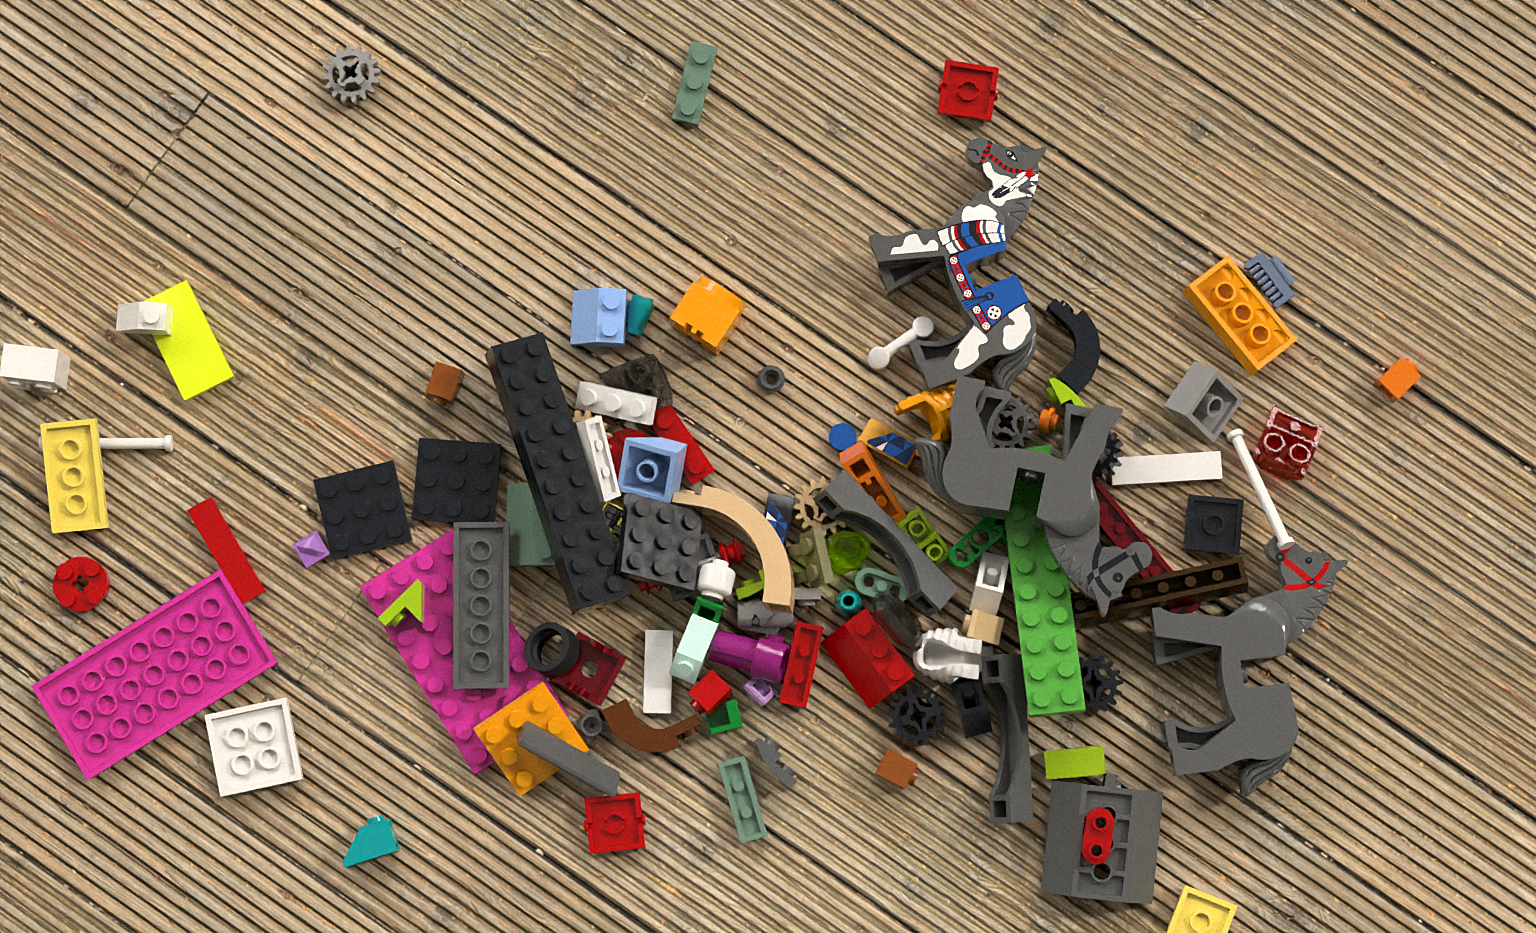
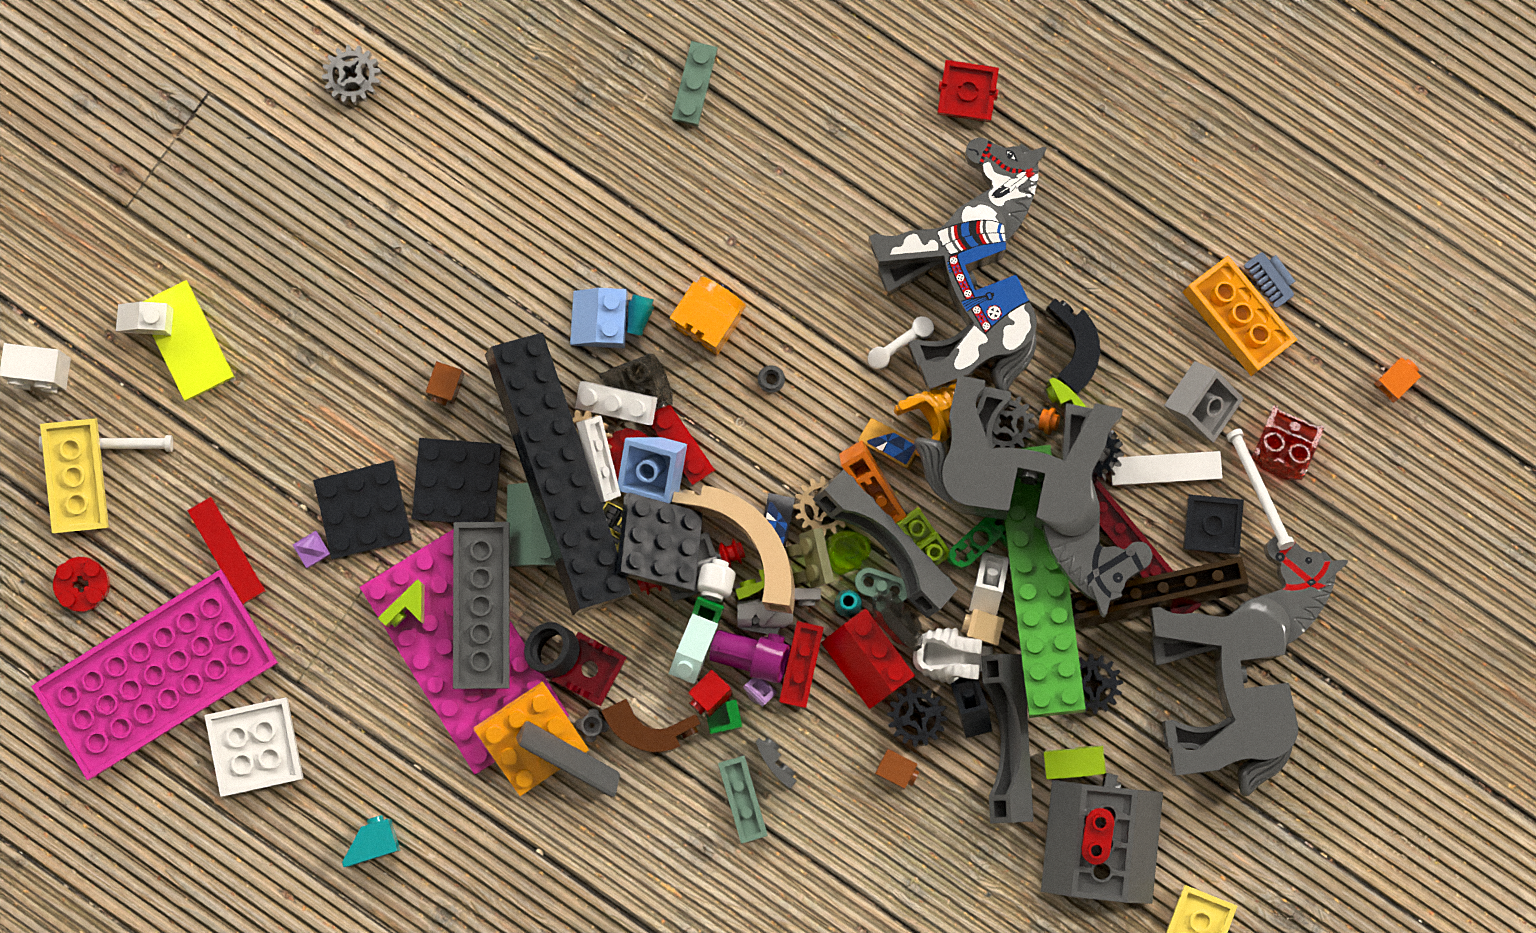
red plate [584,792,646,854] -> none
white tile [643,630,673,714] -> none
blue tile [829,423,856,451] -> none

